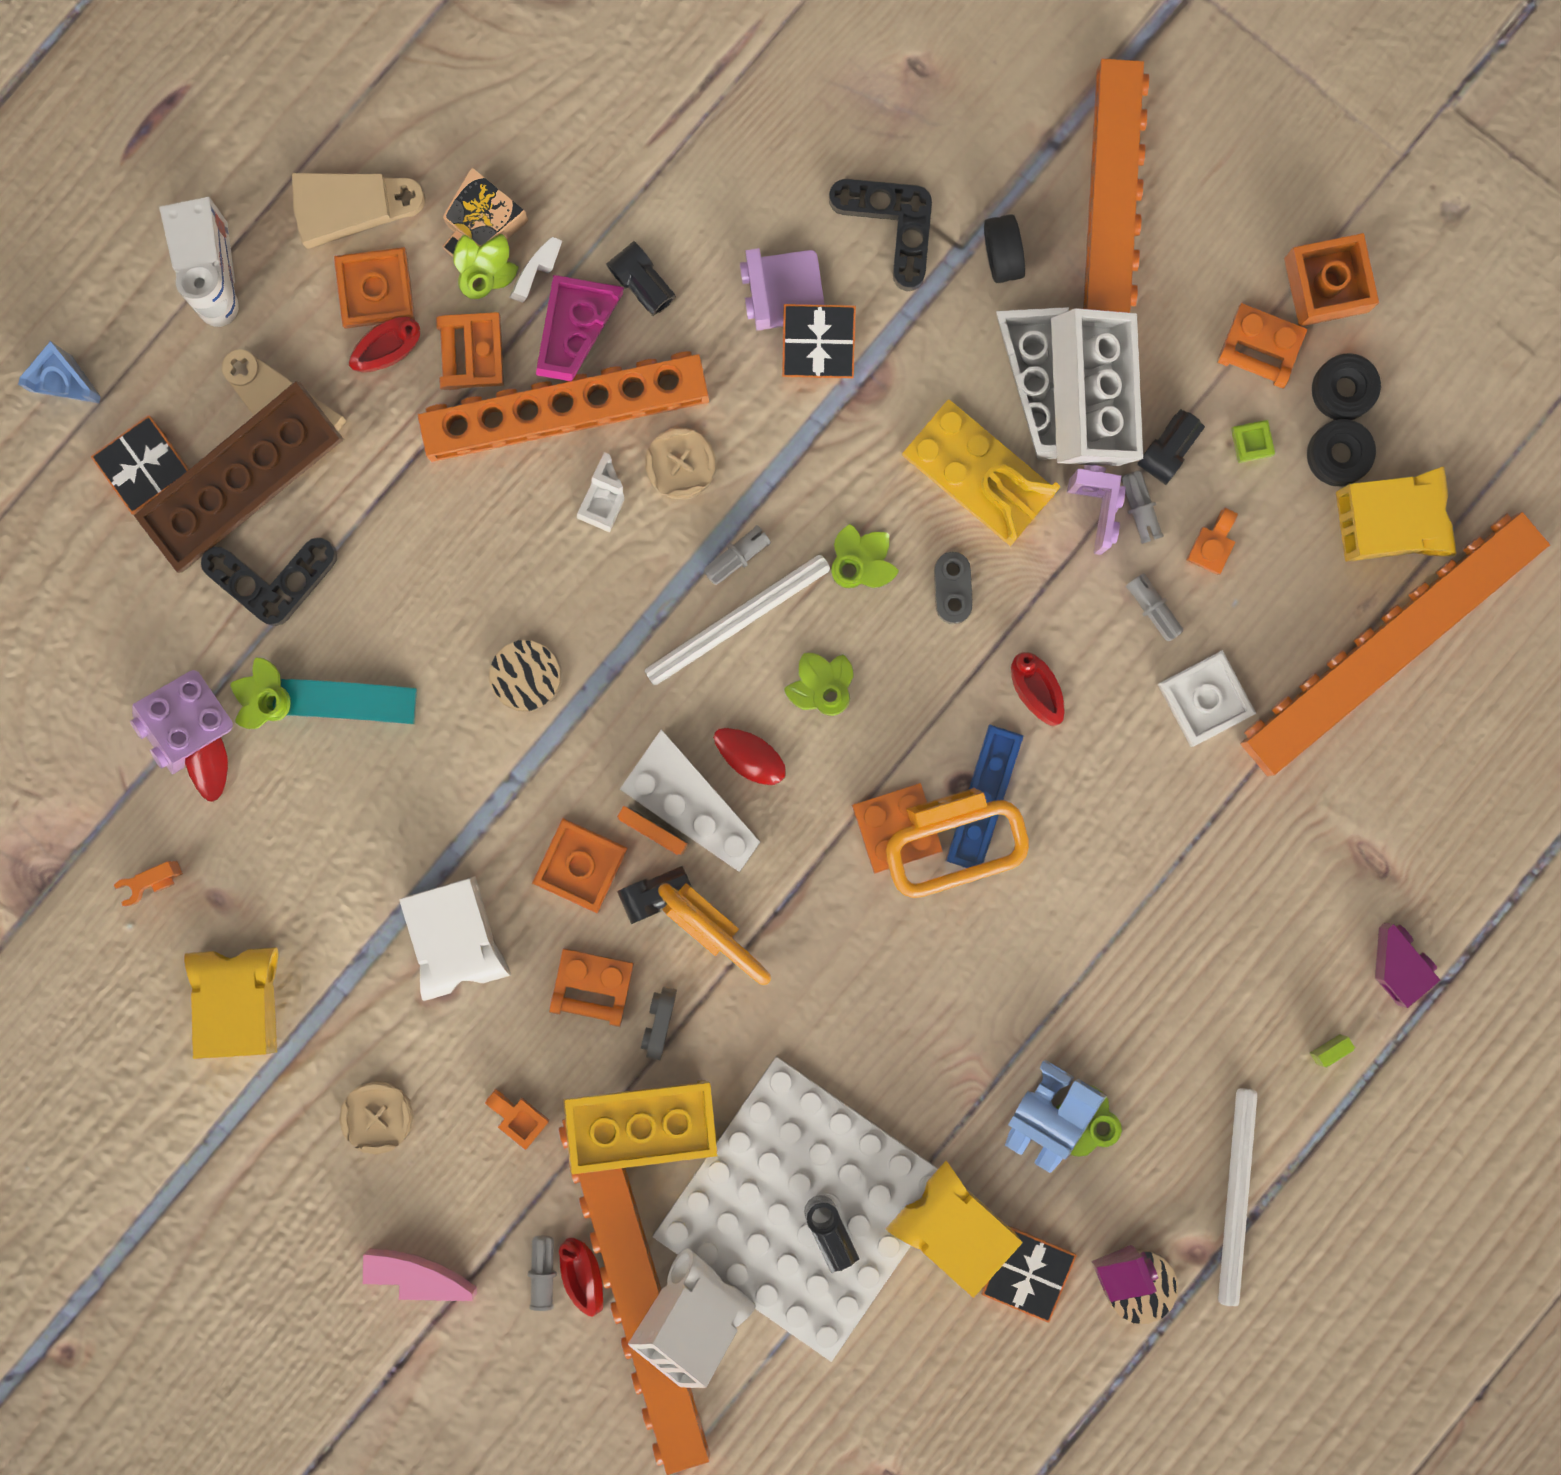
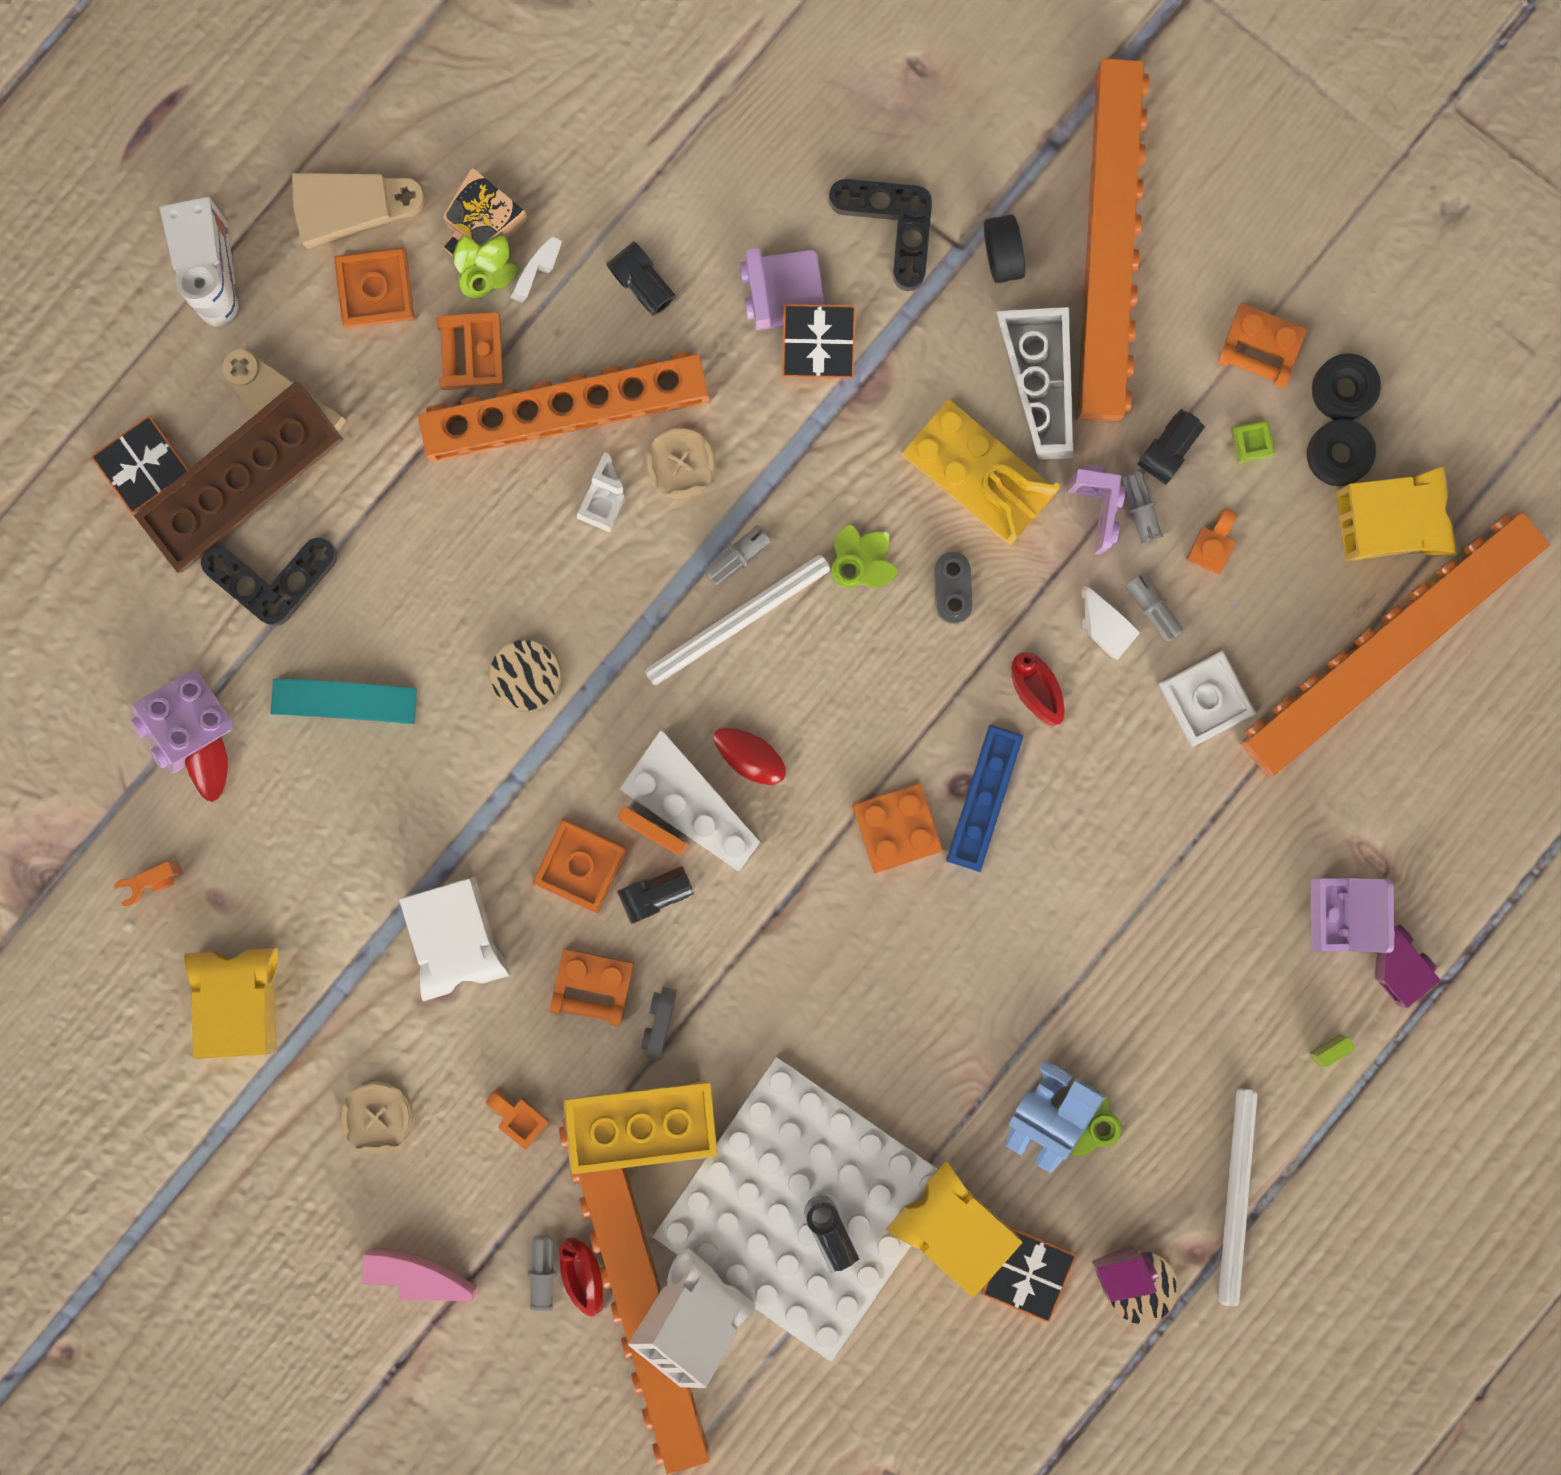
medium blue slope [18,341,101,404] -> none
lime plate [230,657,291,729] -> none
red arm [349,317,420,373] -> none
dark pink wing [536,275,624,381] -> none
light orange bar [658,883,771,985] -> none
lime plate [784,653,854,716] -> none
light orange bar [886,788,1029,898] -> none
white brick [1051,308,1143,466] -> none
orange brick [1284,233,1379,327] -> none
none -> white slope [1082,586,1140,660]
none -> lavender bracket [1311,878,1395,953]

